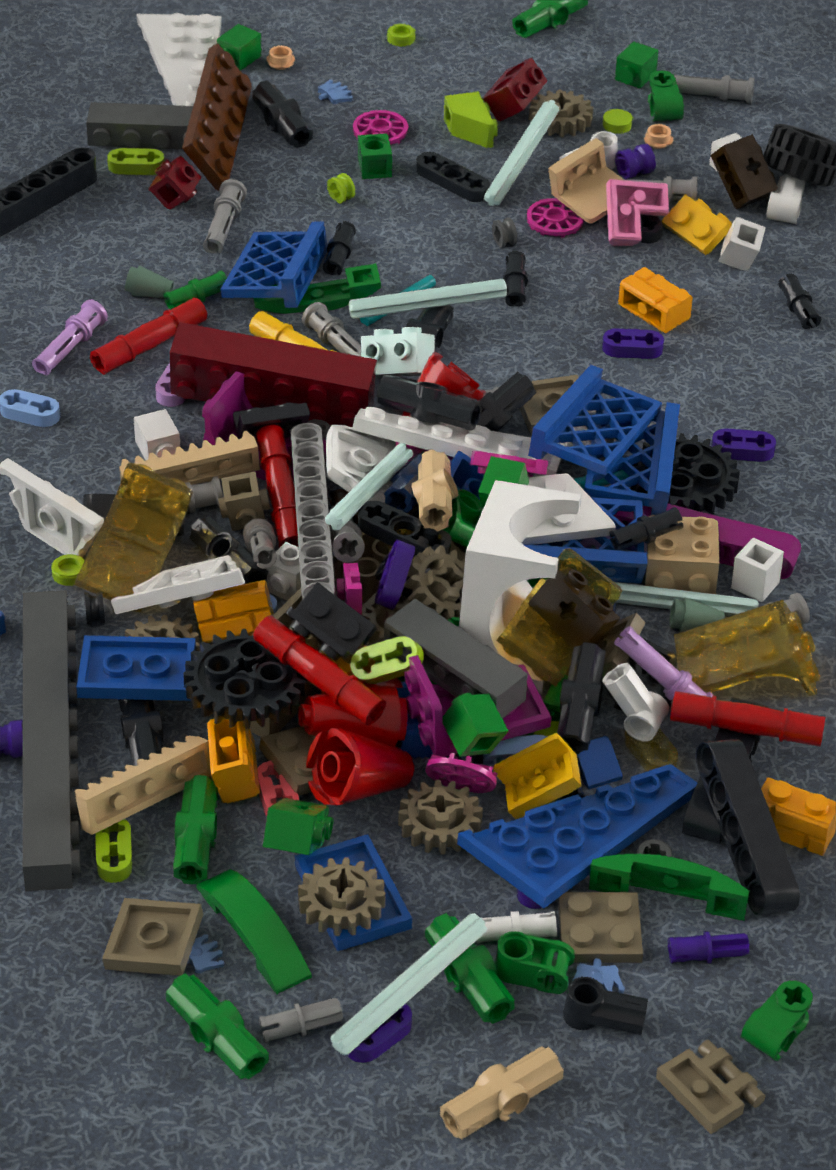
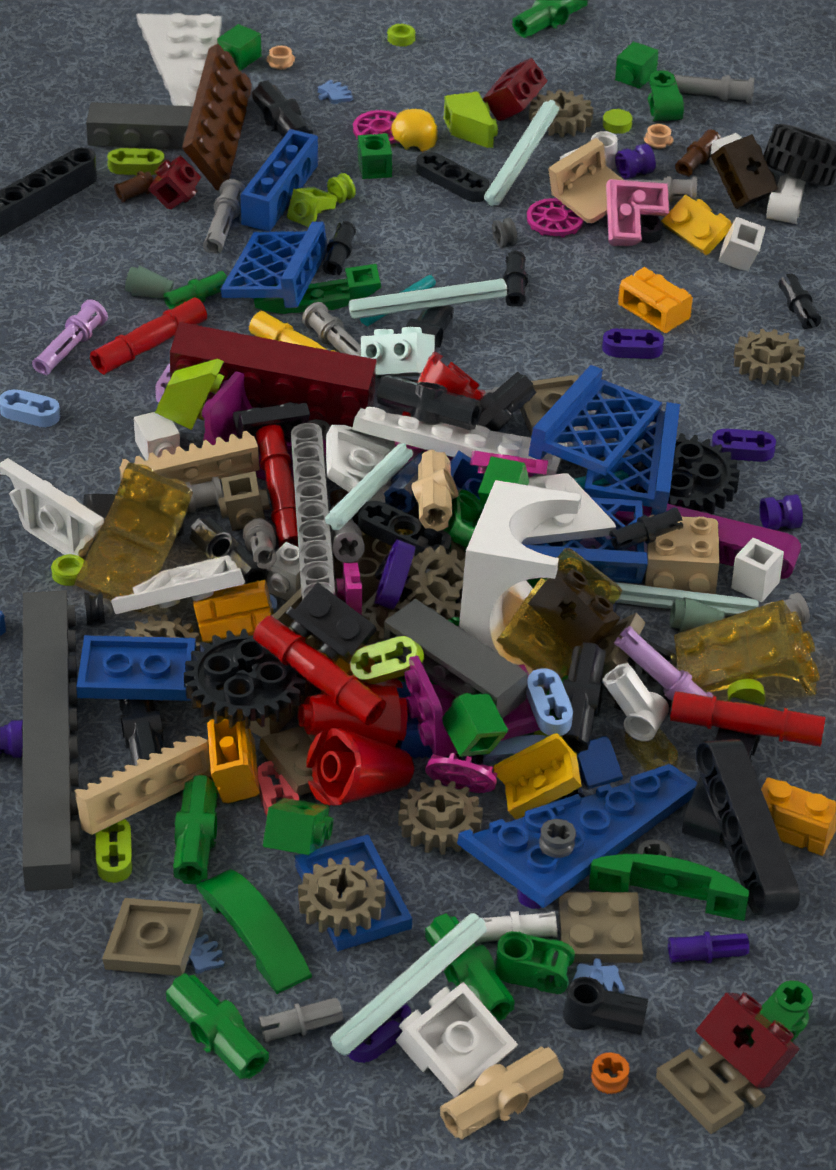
none -> reddish brown pin [114,171,154,202]
none -> lime slope [155,359,224,430]
none -> blue brick [241,129,318,232]
none -> lime bracket [287,187,338,227]
none -> yellow hair [391,109,438,152]
none -> white plate [396,982,518,1098]
none -> light blue beam [526,668,573,736]
none -> dark grey bush [539,819,576,858]
none -> orange bush [591,1052,630,1094]
none -> reddish brown pin [675,129,721,177]
none -> dark red brick [695,992,800,1087]
none -> lime tile [727,679,765,705]
none -> dark tan gear [734,329,805,385]
none -> dark purple wheel [759,494,803,531]

